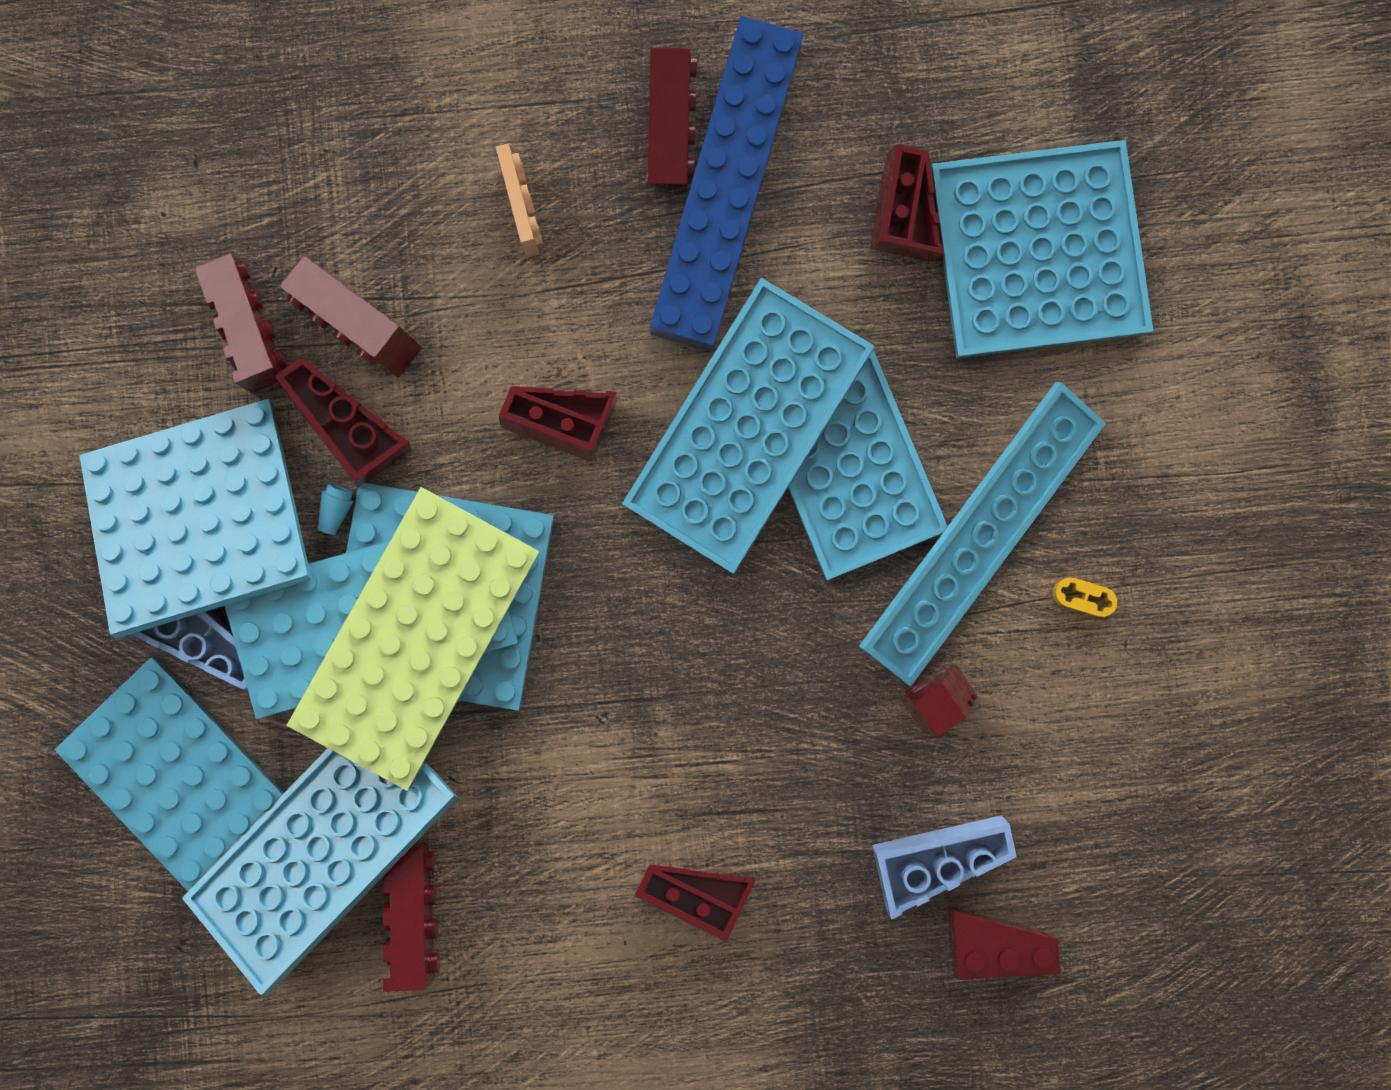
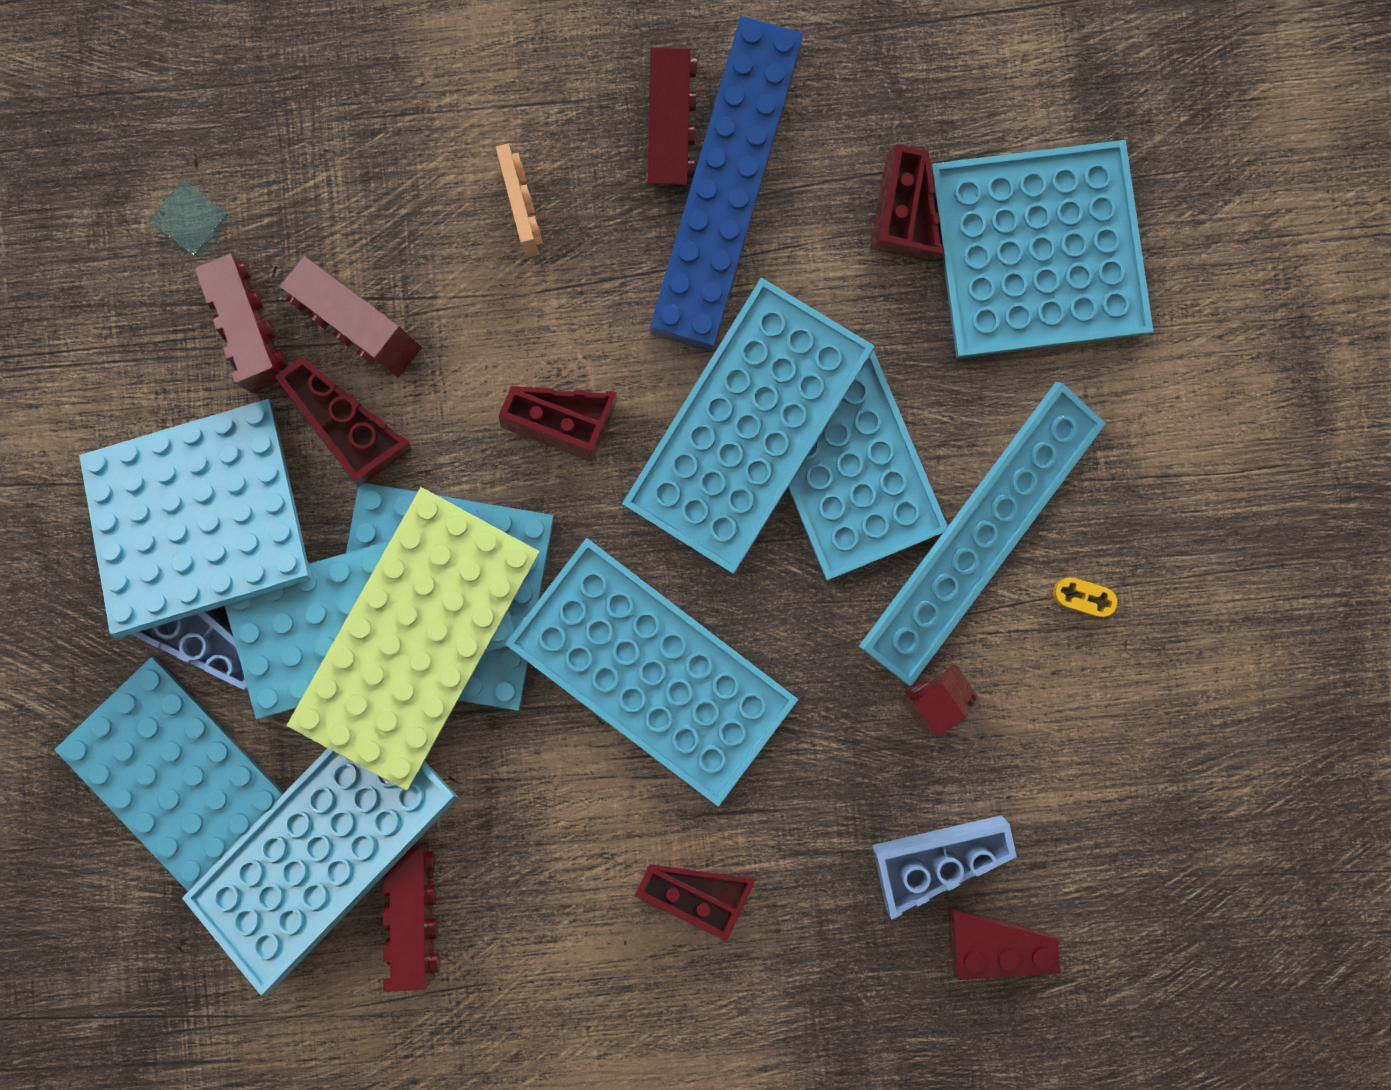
medium azure cone [317,484,354,535] -> none
none -> clear light blue piece [150,179,228,257]
none -> medium azure plate [505,538,798,807]

